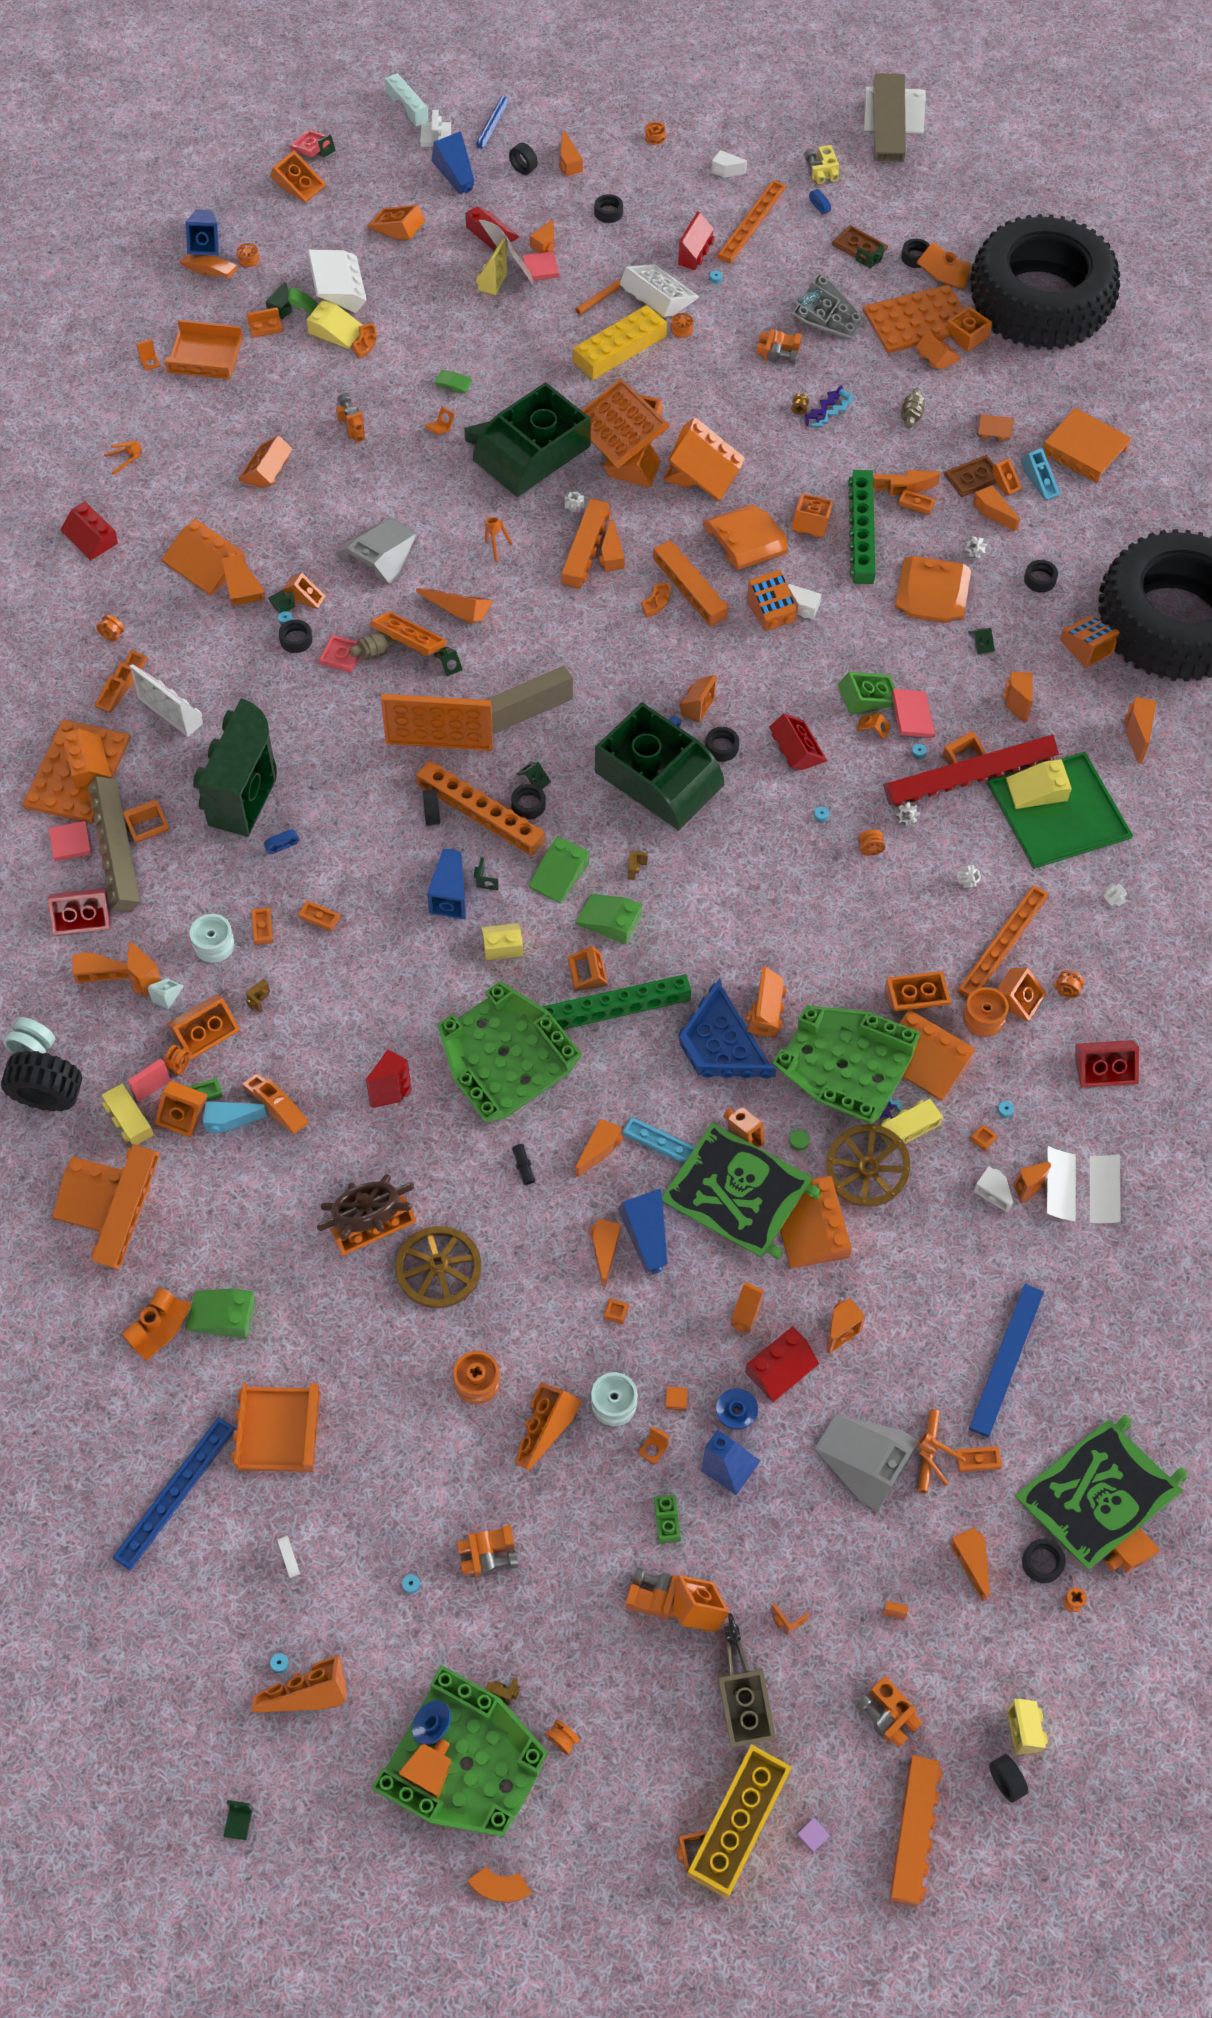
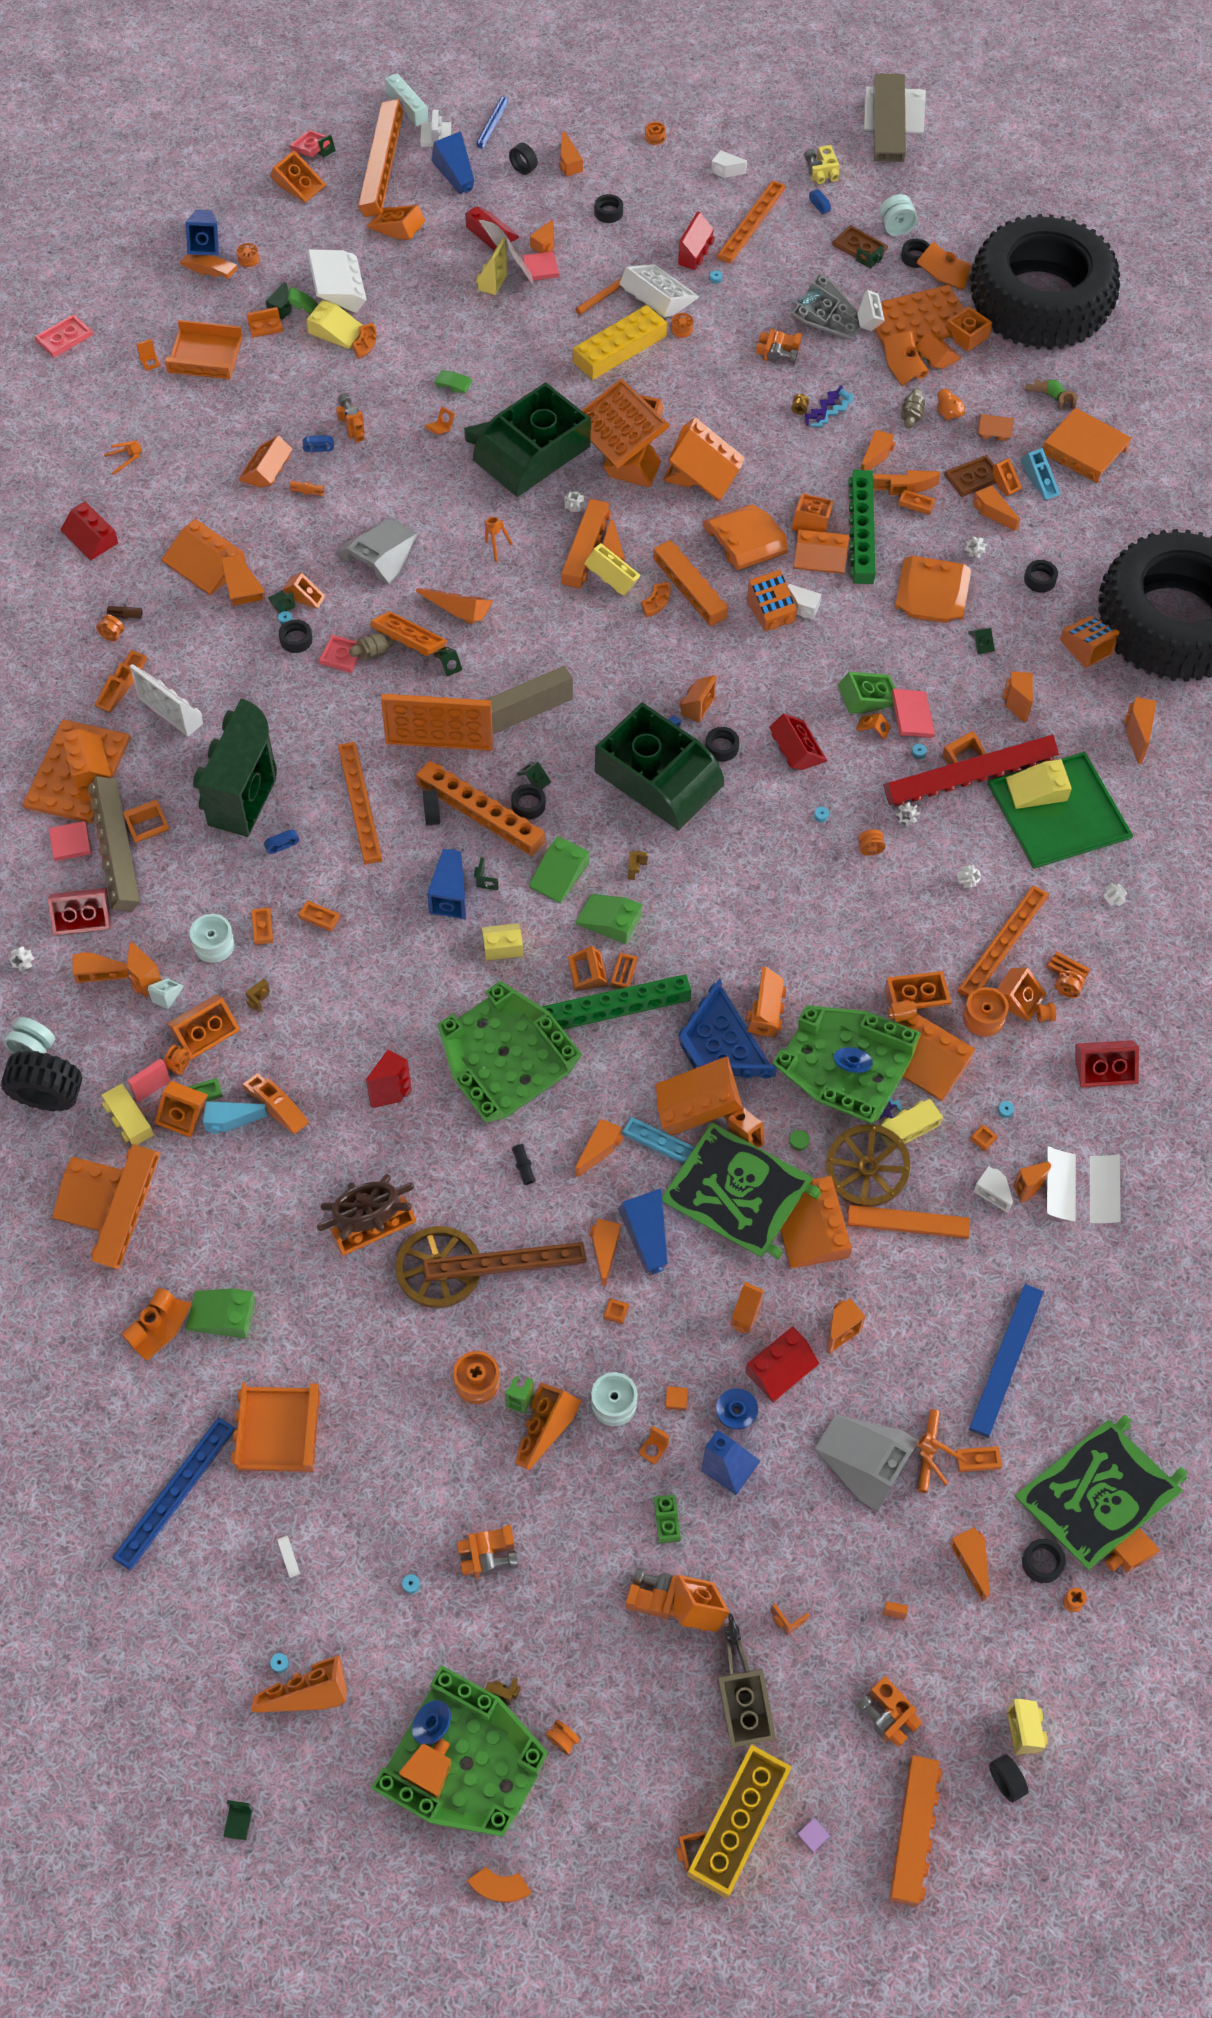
none -> white gear [9,946,35,972]
none -> coral tile [34,314,93,358]
none -> reddish brown axle [107,605,143,619]
none -> orange pin [290,480,325,496]
none -> blue beam [302,435,334,452]
none -> orange tile [338,742,382,865]
none -> brick [358,99,404,217]
none -> dark orange tile [422,1242,587,1282]
none -> bright green hinge [505,1376,534,1414]
none -> light yellow brick [584,543,641,596]
none -> orange tile [610,953,638,989]
none -> orange slope [656,1056,743,1136]
none -> orange slope [794,529,849,574]
none -> blue dish [834,1047,873,1073]
none -> orange tile [847,1205,970,1239]
none -> white slope [857,290,885,331]
none -> orange slope [861,429,896,470]
none -> light aqua wheel [879,194,918,236]
none -> orange panel [884,331,929,386]
none -> orange brick [887,1000,917,1022]
none -> orange piece [937,389,965,421]
none -> medium nougat piece [1025,379,1077,410]
none -> orange wheel [1036,1002,1056,1023]
none -> orange tile [1047,951,1090,979]

